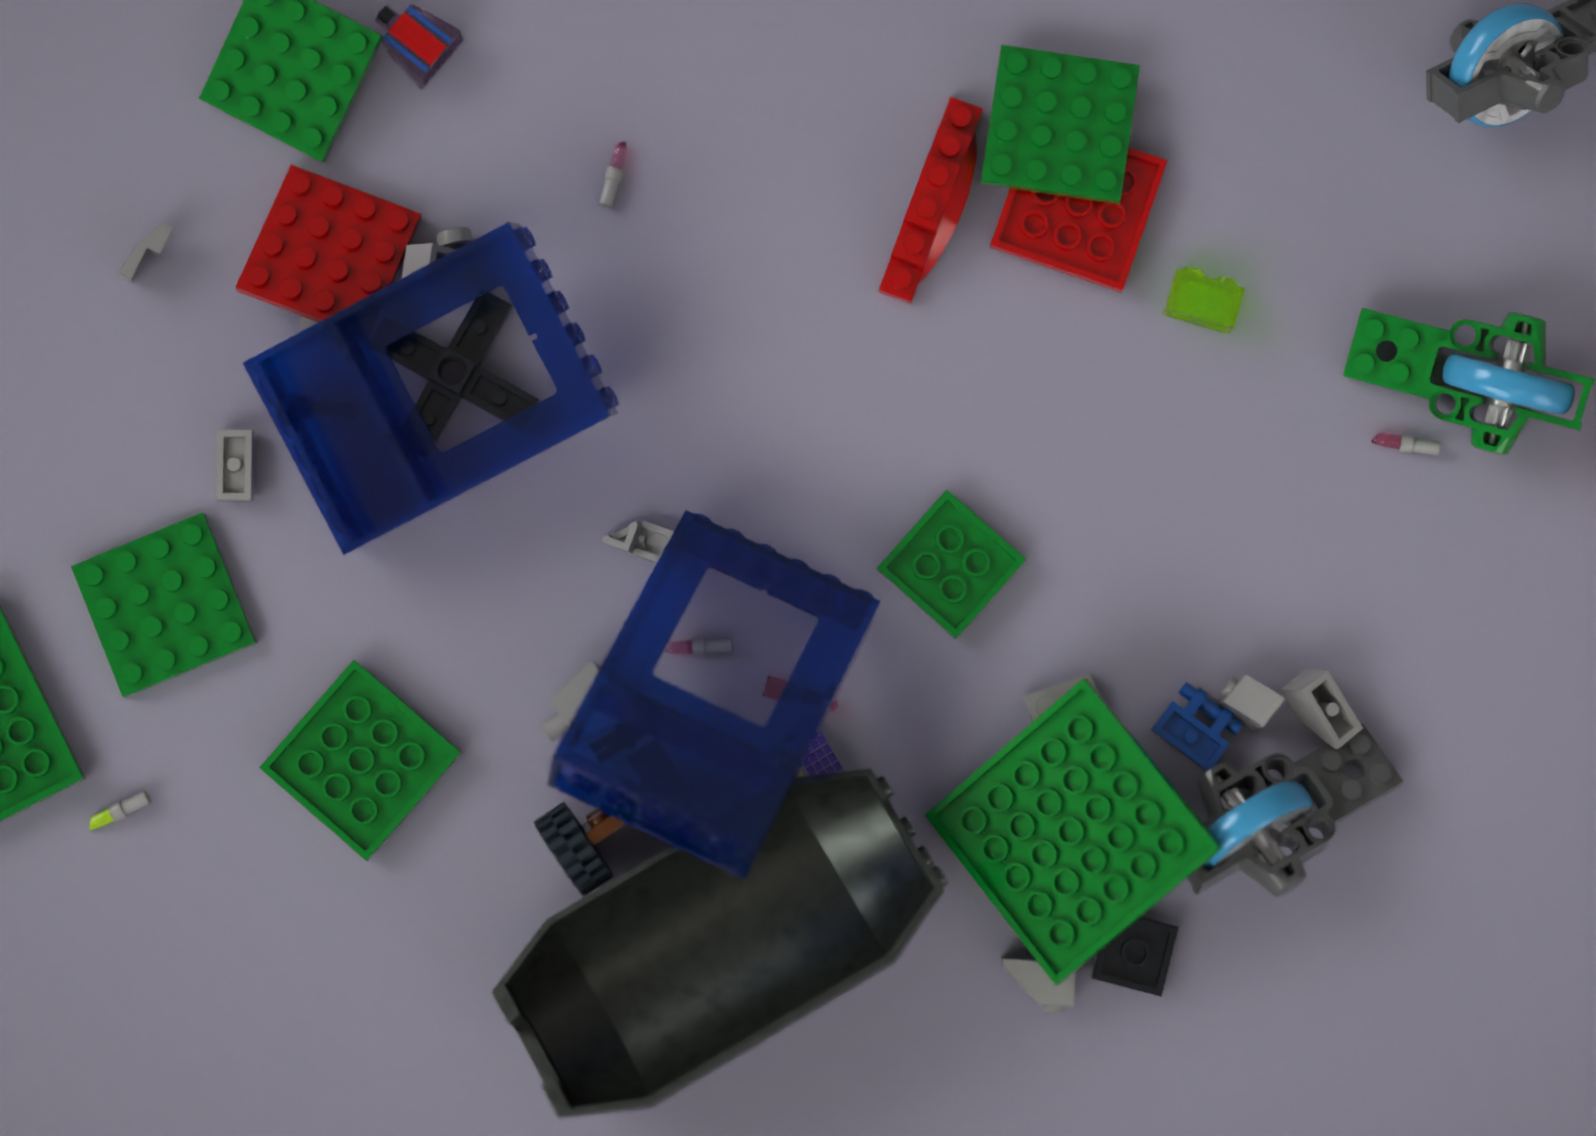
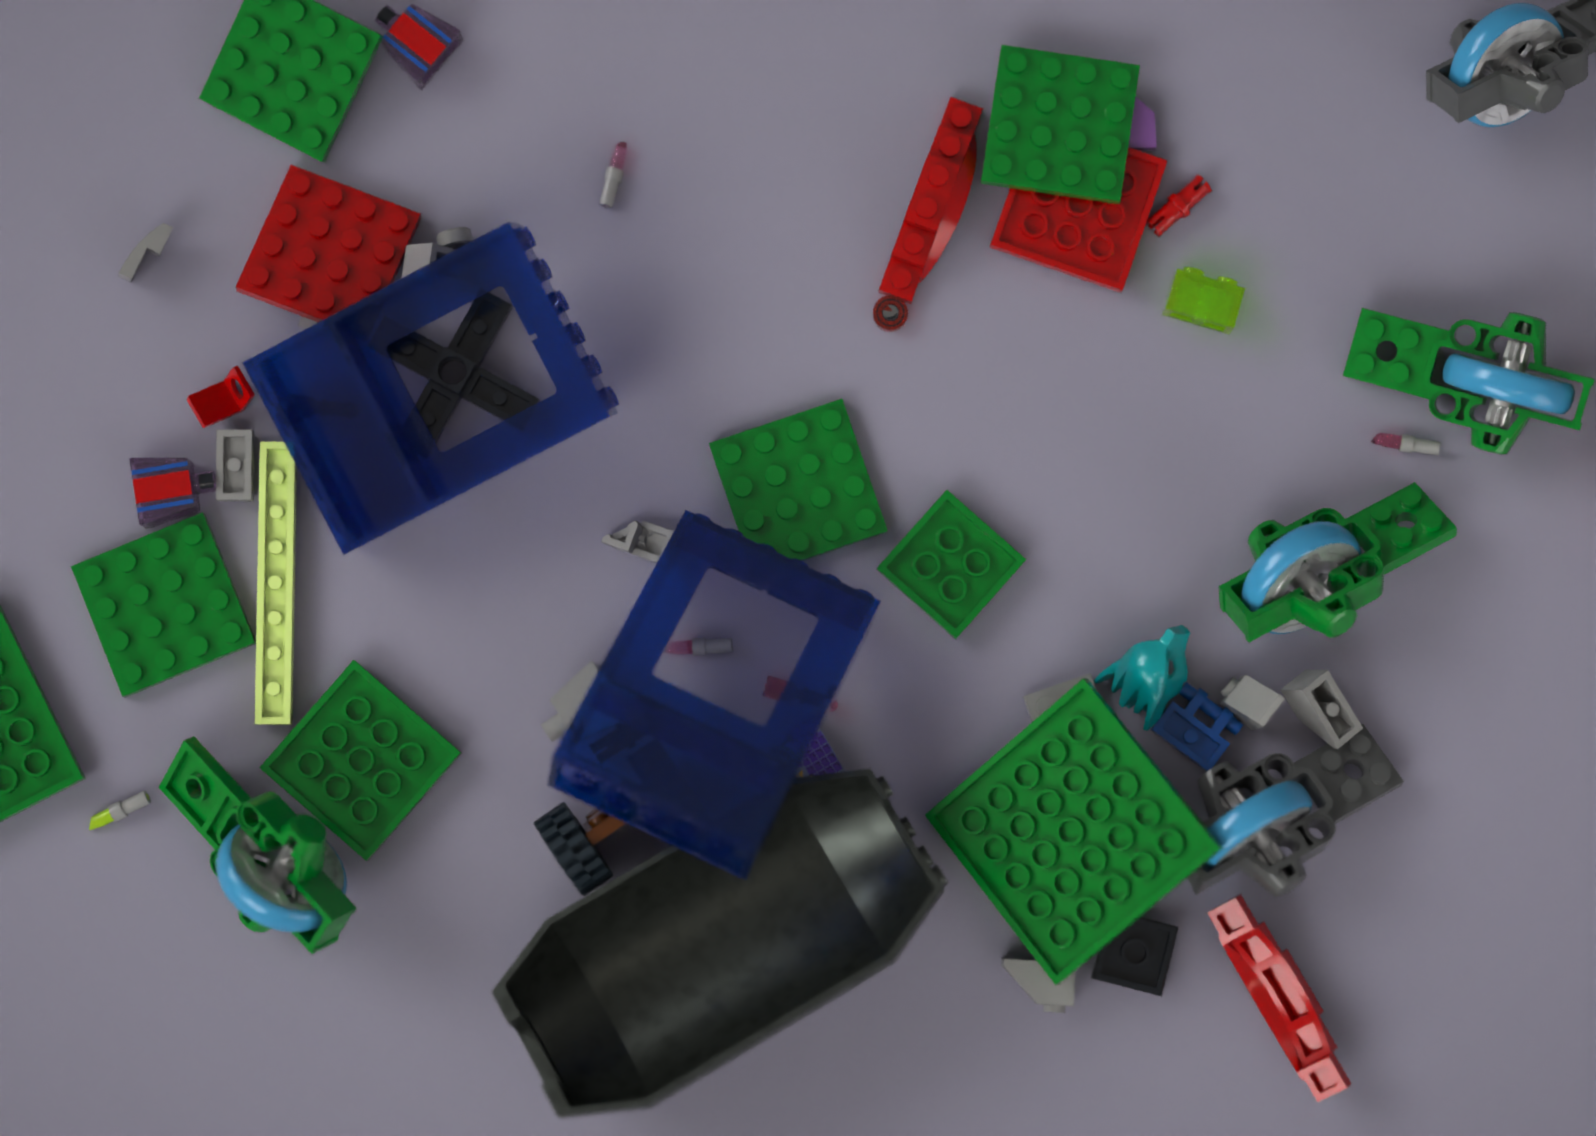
none -> torso [129,458,216,529]
none -> green piece [158,736,357,954]
none -> red bracket [186,365,255,428]
none -> yellowish green plate [255,442,297,725]
none -> green plate [709,399,888,577]
none -> clear red tile [873,295,908,332]
none -> teal piece [1093,625,1191,731]
none -> medium lavender tile [1128,97,1157,151]
none -> red pin [1146,174,1212,237]
none -> red piece [1207,894,1352,1102]
none -> green piece [1219,482,1457,643]

